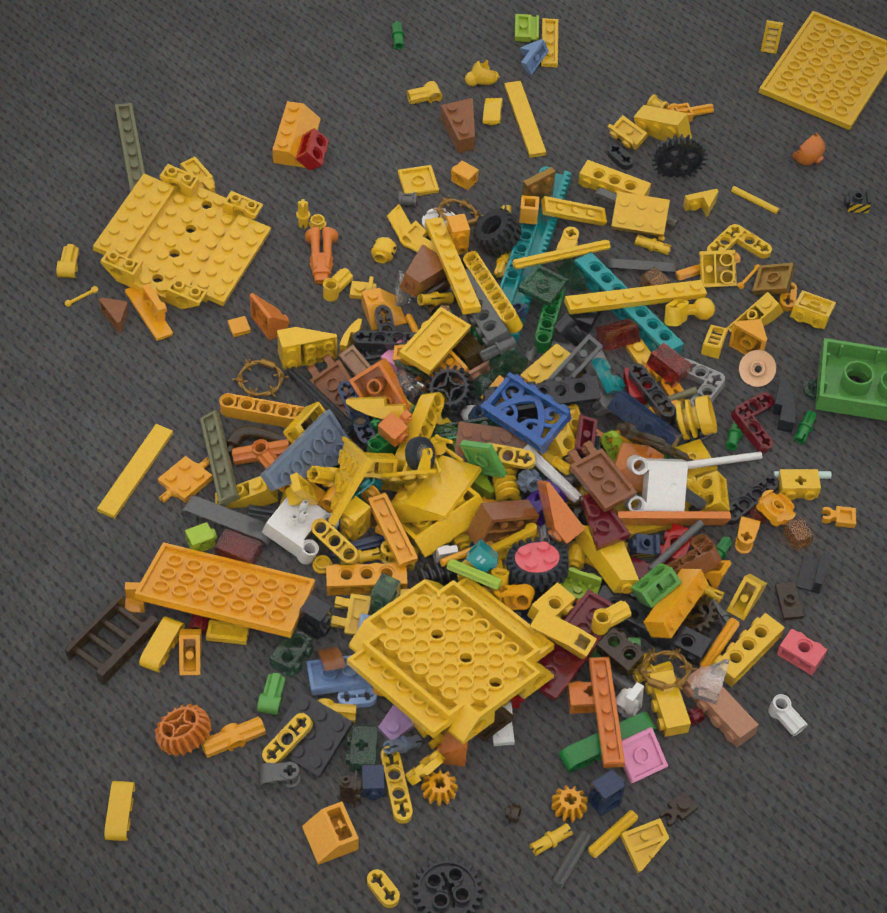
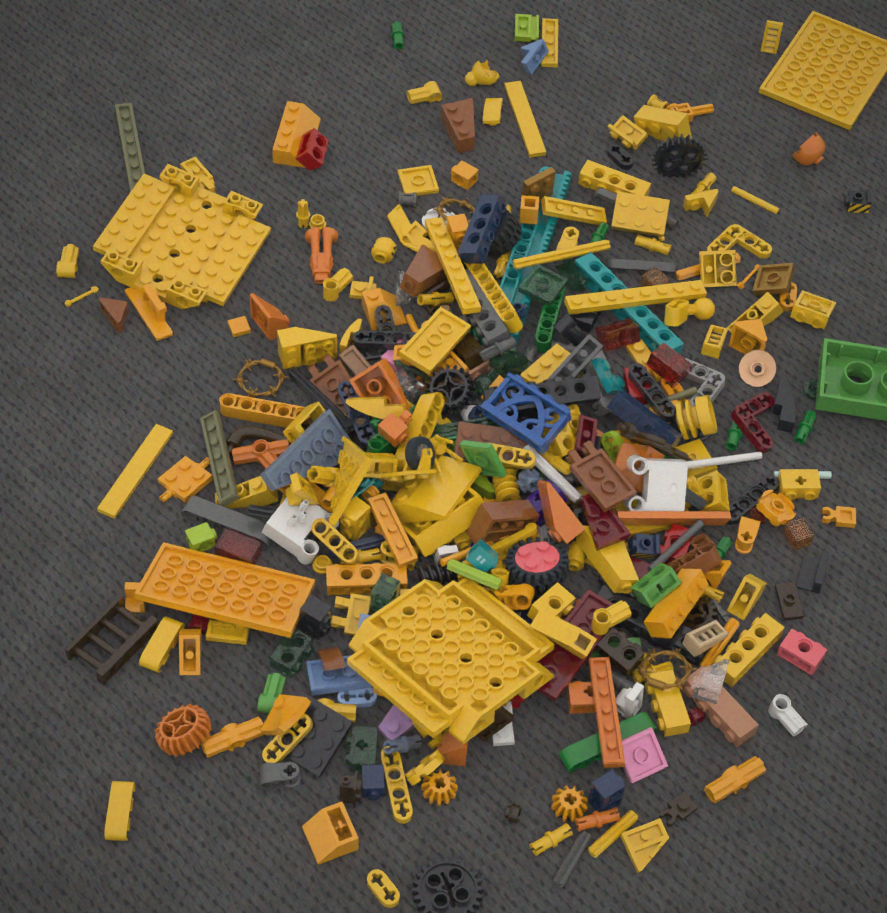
lime bracket [560,567,602,602] -> none
none -> light orange plate [260,694,311,735]
none -> dark blue brick [458,195,507,264]
none -> orange pin [575,807,620,832]
none -> green axle [589,222,609,253]
none -> tan slope [682,620,729,657]
none -> yellow pin [691,173,717,194]
none -> light orange piece [704,756,766,803]

